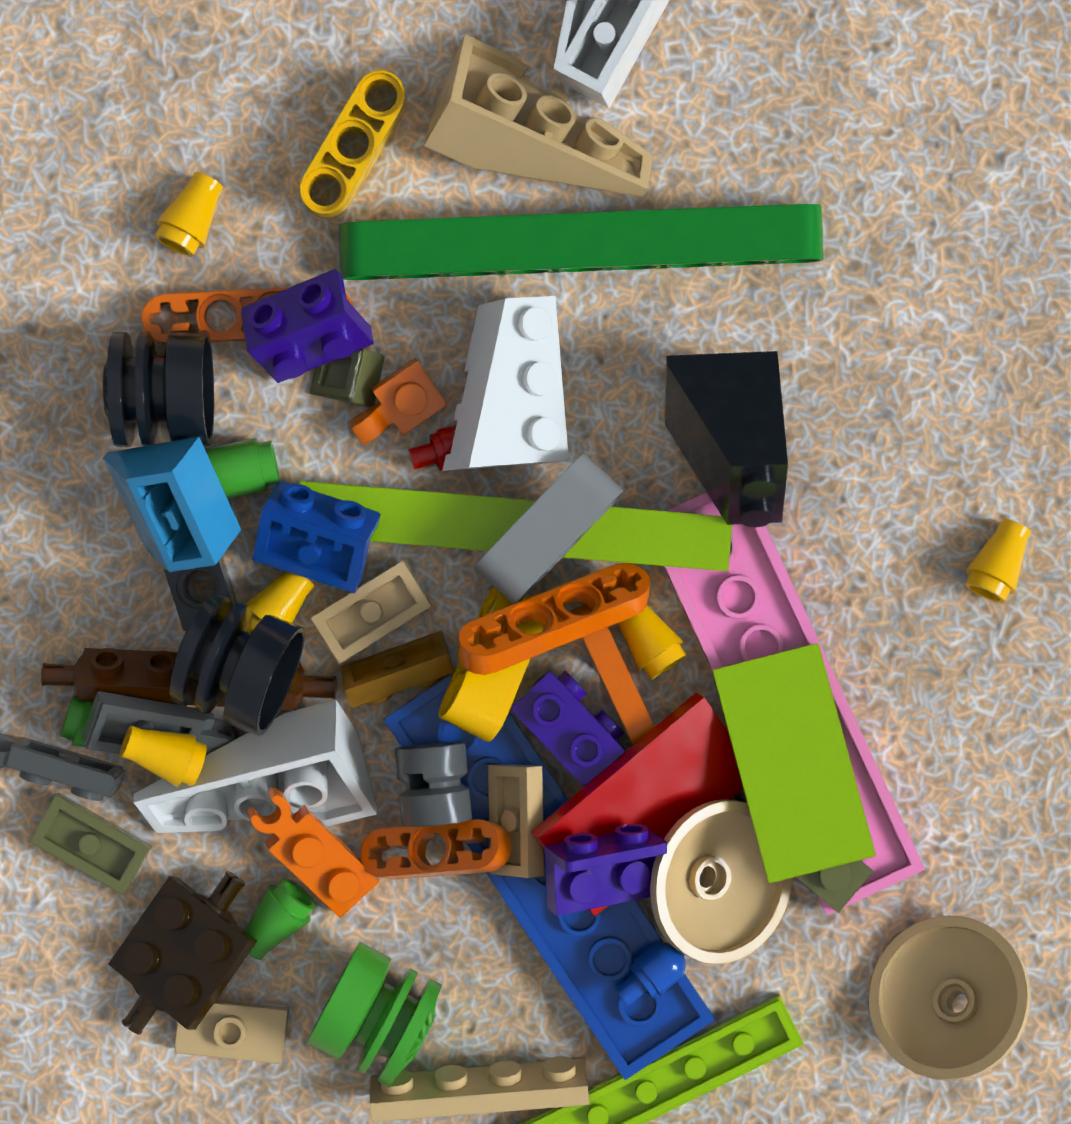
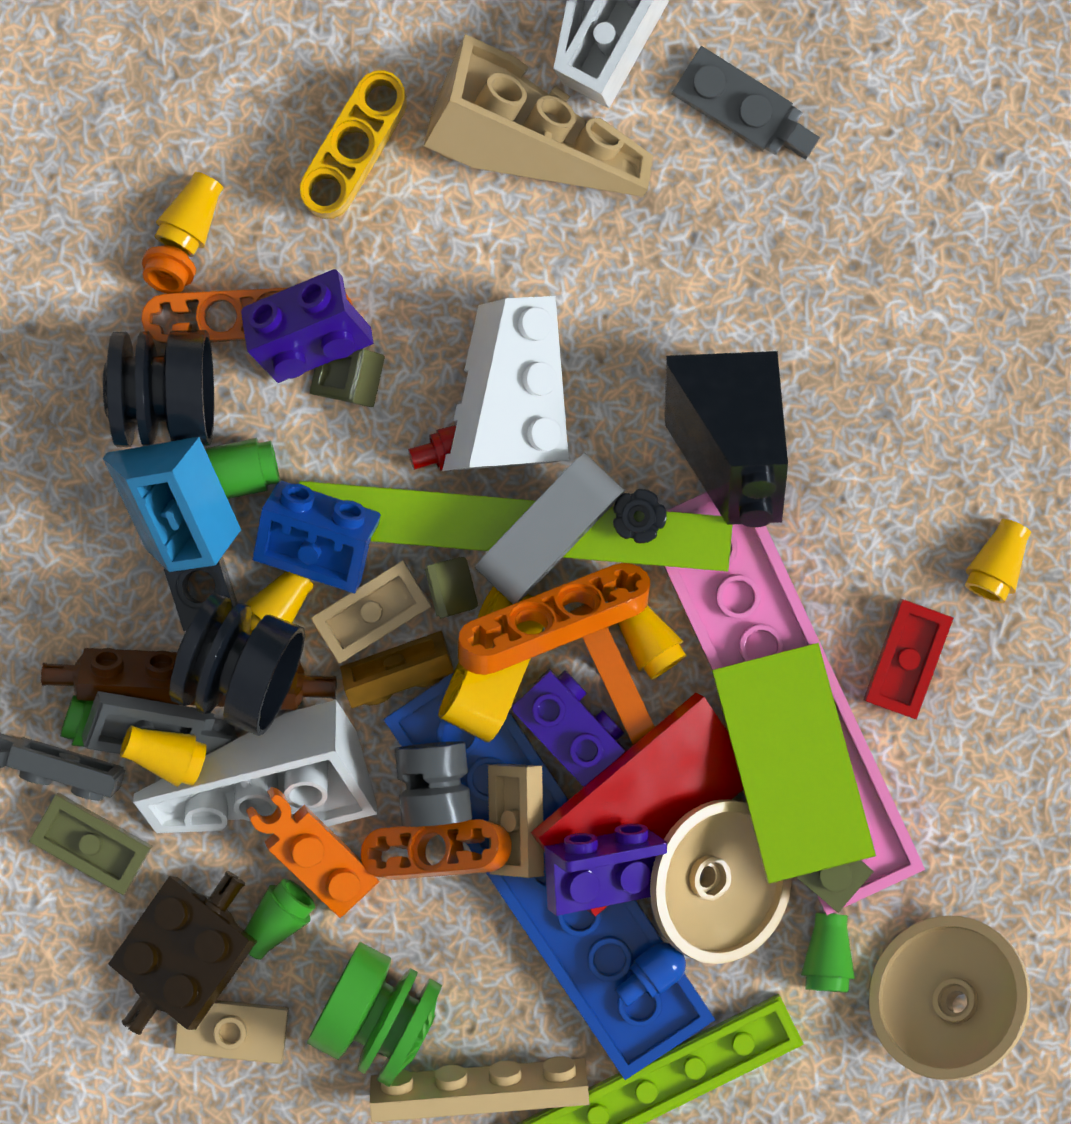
green beam [339,204,824,281] -> none
orange plate [348,358,447,446] -> none
none -> orange plate [142,245,196,294]
none -> olive slope [425,557,478,619]
none -> black plate [613,489,667,543]
none -> dark grey hinge [672,46,820,160]
none -> bright green cone [801,913,855,993]
none -> red plate [863,599,954,720]

